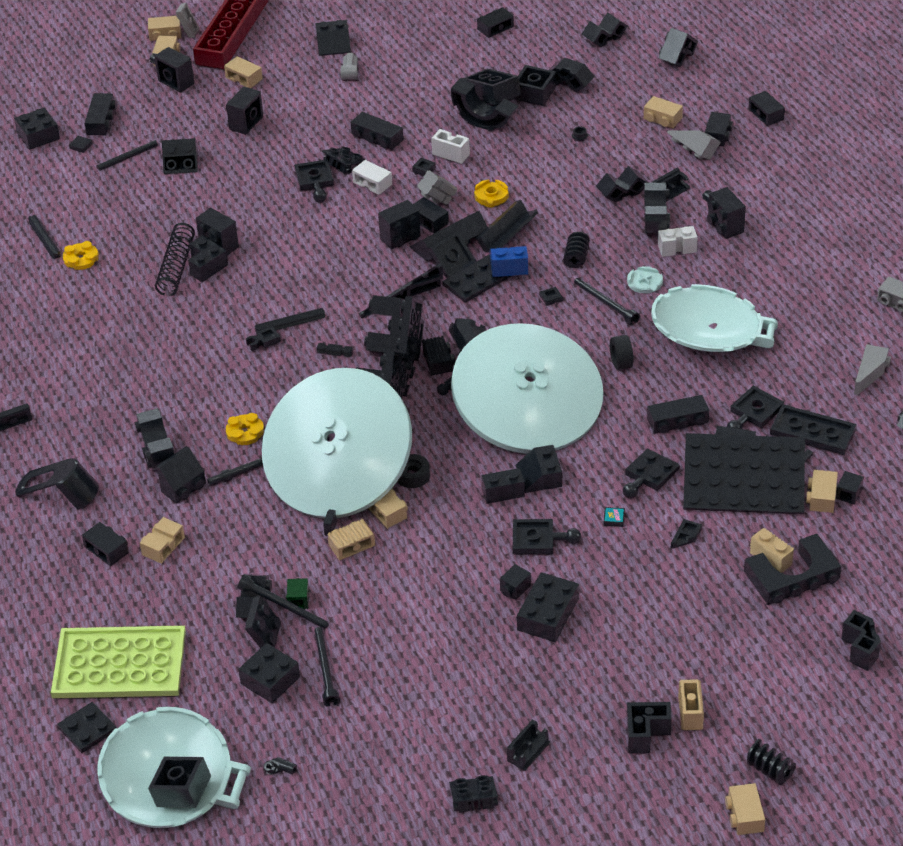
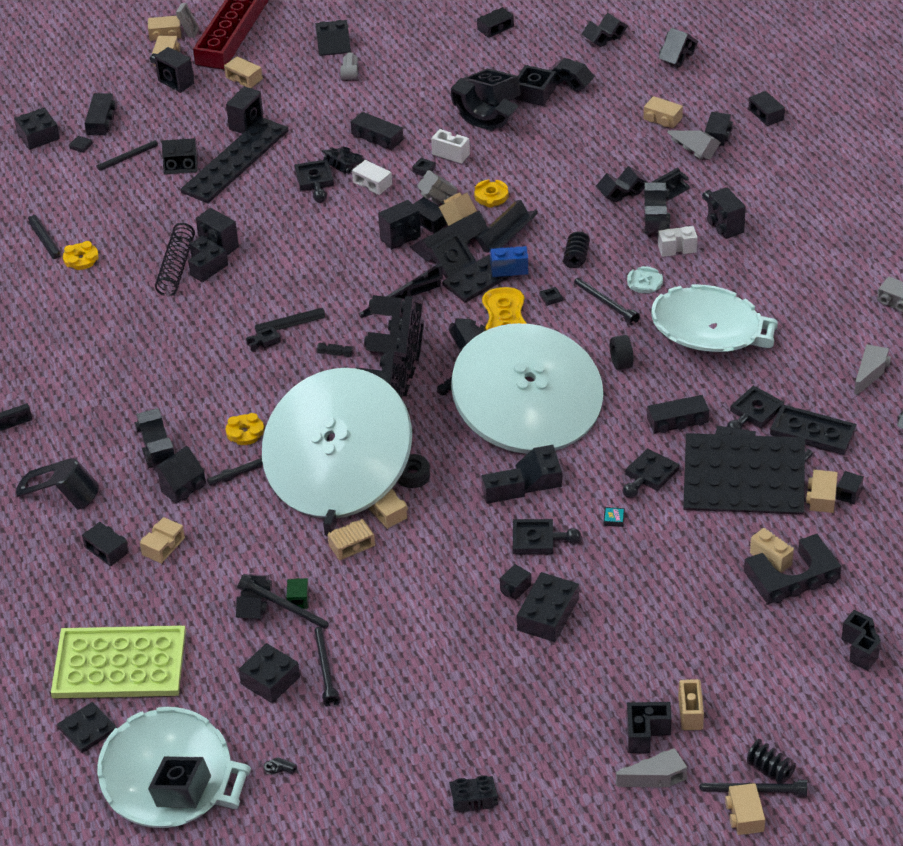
black plate [245,596,281,648] -> none
black brick [422,336,455,376] -> none
black hinge [507,719,550,771] -> none
black plate [572,126,588,141] -> none
black tile [670,519,702,549] -> none
none -> black plate [181,117,289,203]
none -> tan brick [439,192,477,226]
none -> yellow plate [482,287,527,330]
none -> light grey slope [616,748,687,787]
none -> black piece [699,779,807,797]

